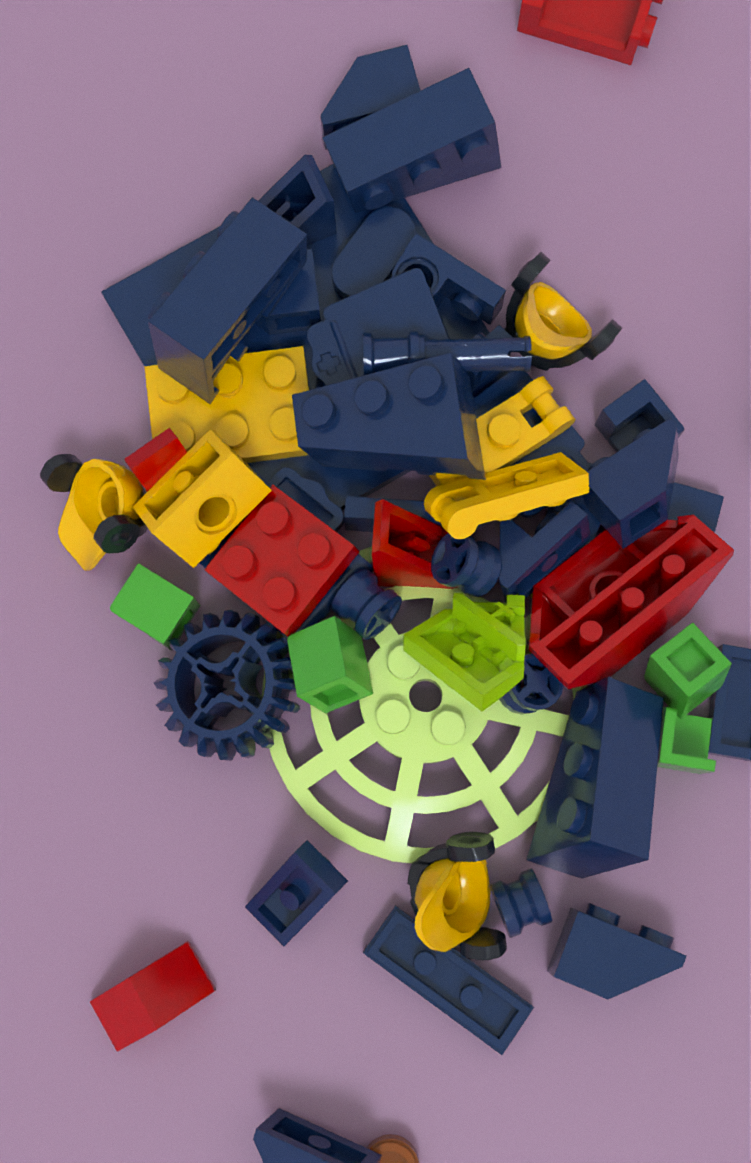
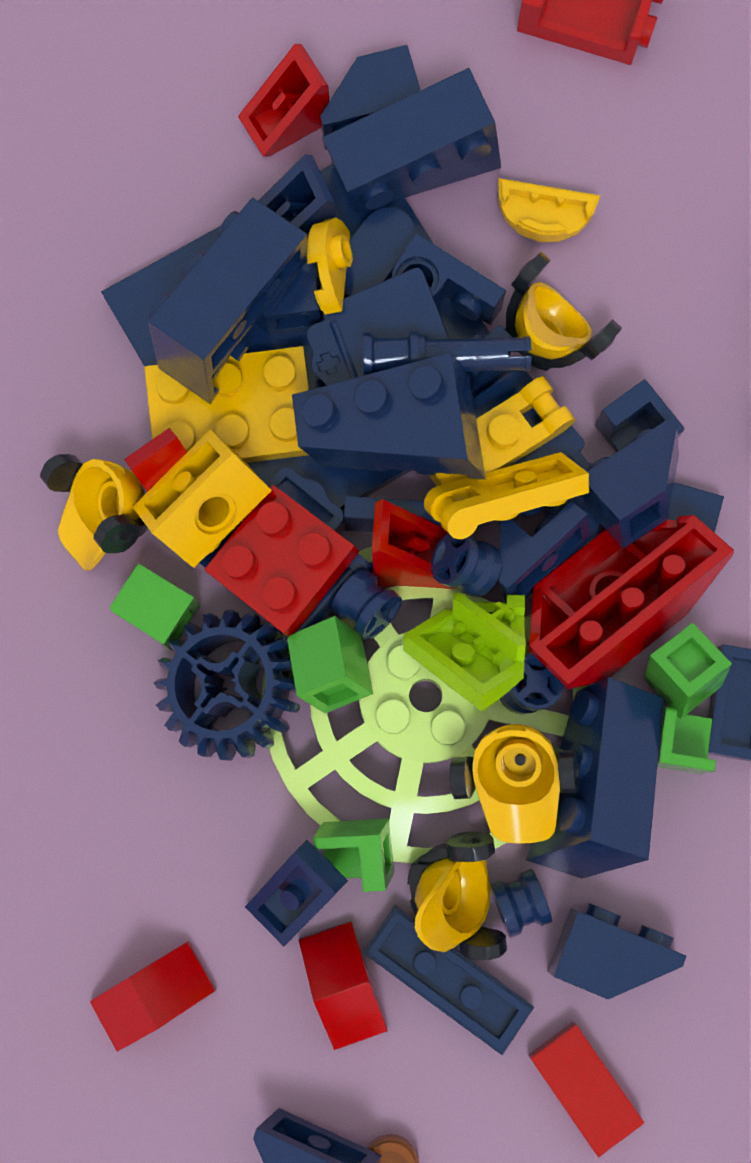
none -> red slope [238,44,330,157]
none -> red slope [298,921,388,1050]
none -> yellow plate [307,217,353,315]
none -> bright green panel [313,818,395,892]
none -> yellow cap [450,724,580,843]
none -> yellow plate [497,178,601,242]
none -> red tile [528,1022,644,1158]

